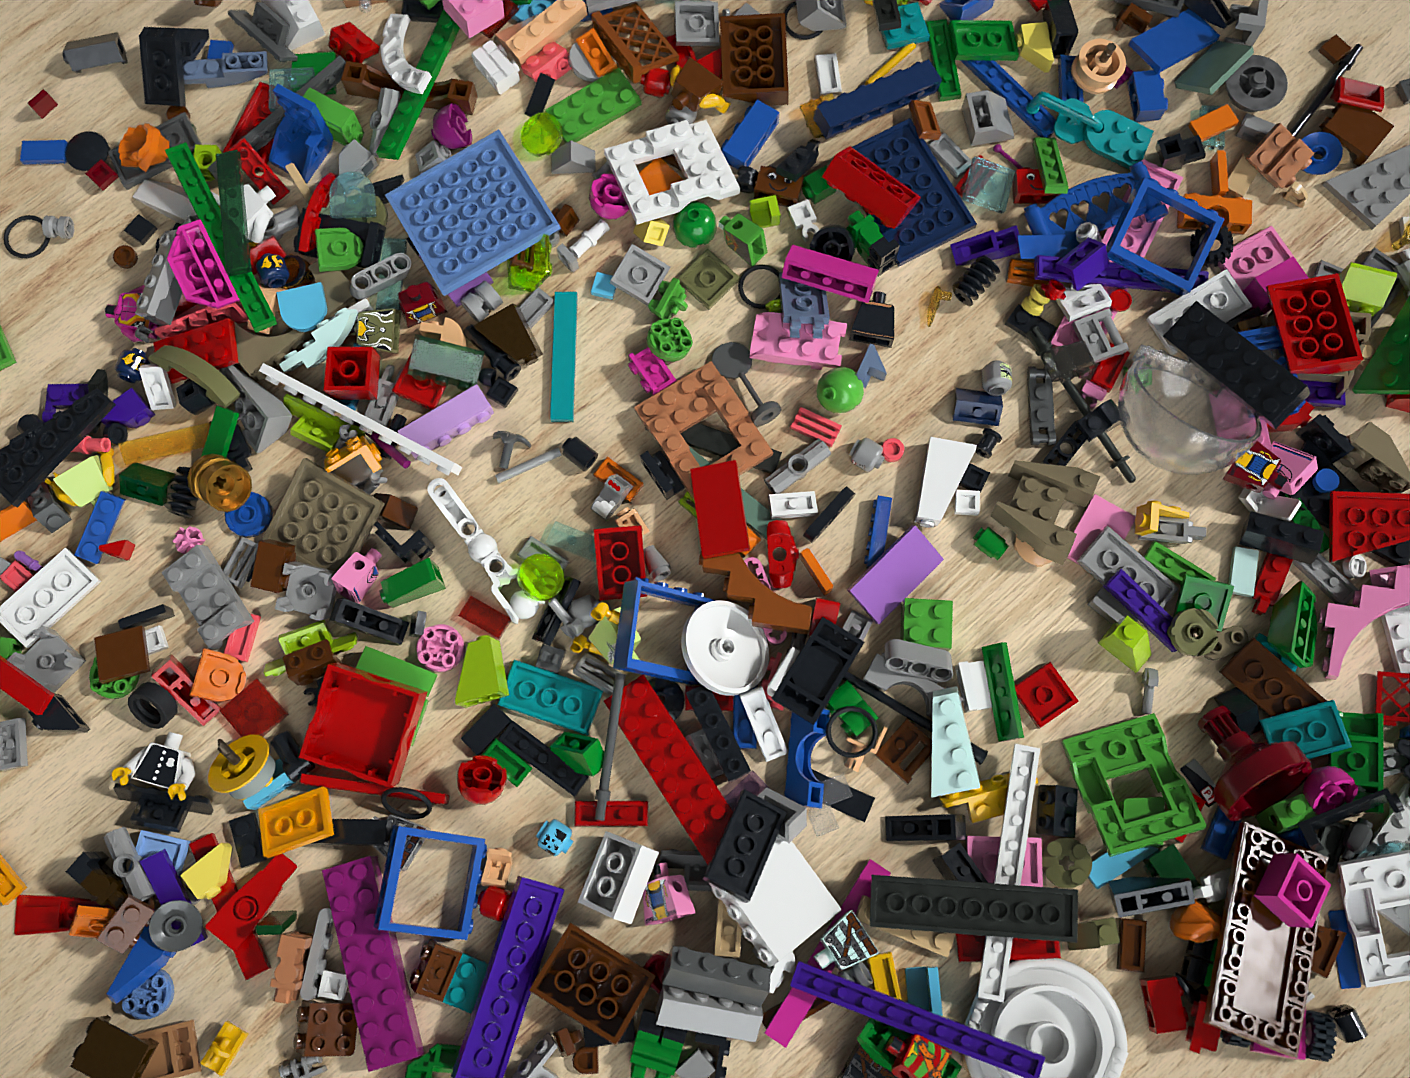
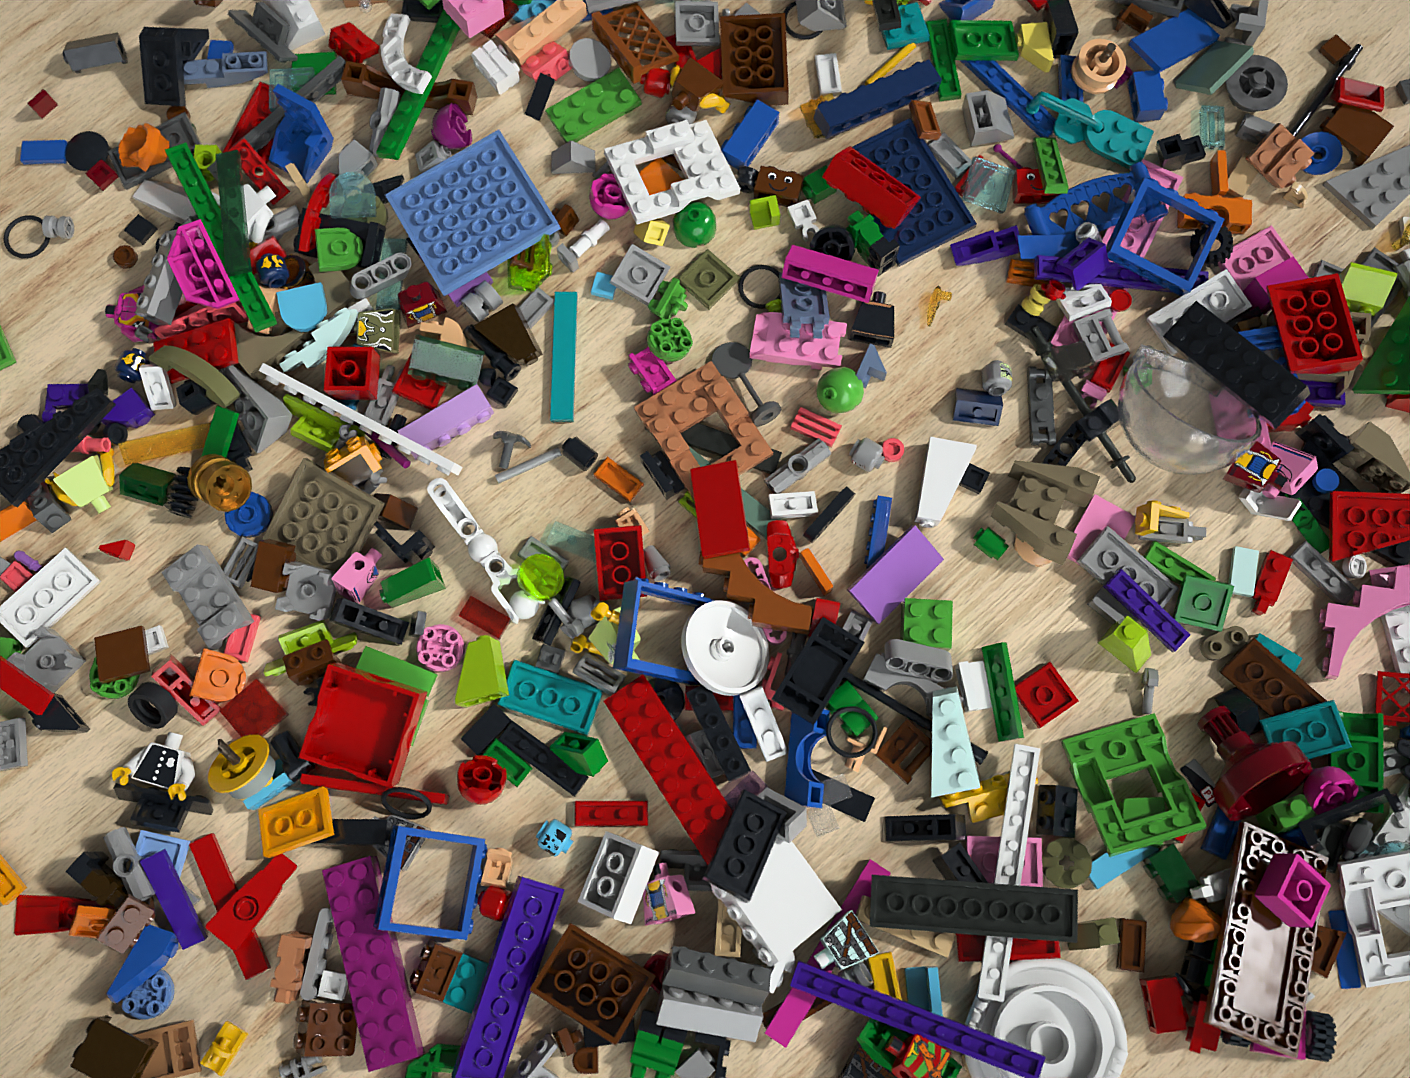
blue plate [74,491,126,564] -> none
black tile [118,604,175,630] -> none
dark grey dish [149,900,203,952] -> none
bright pink gear [172,526,205,554] -> none
light yellow slope [180,843,232,900] -> none
black plate [229,813,268,868] -> none
dark green tile [256,910,297,935] -> none
bright green window [303,87,364,146] -> none
clear neon green tile [521,113,563,157] -> none
orange slope [576,28,618,78] -> none
light grey leg [591,474,633,520] -> none
dark grey bar [595,673,625,821] -> none
bright green torso [718,214,768,267] -> none
white tile [767,647,800,697] -> none
black hinge [776,139,820,182] -> none
black piece [952,256,1000,307] -> none
white plate [955,490,980,516] -> none
black bush [974,428,1002,459] -> none
black slope [1108,877,1195,918] -> none
olive plate [1167,608,1218,656] -> none
orange tile [1188,104,1239,142] -> none
black brick [1239,511,1324,565] -> none
green wedge [1267,581,1318,669] -> none
black beam [1326,1004,1368,1043] -> none

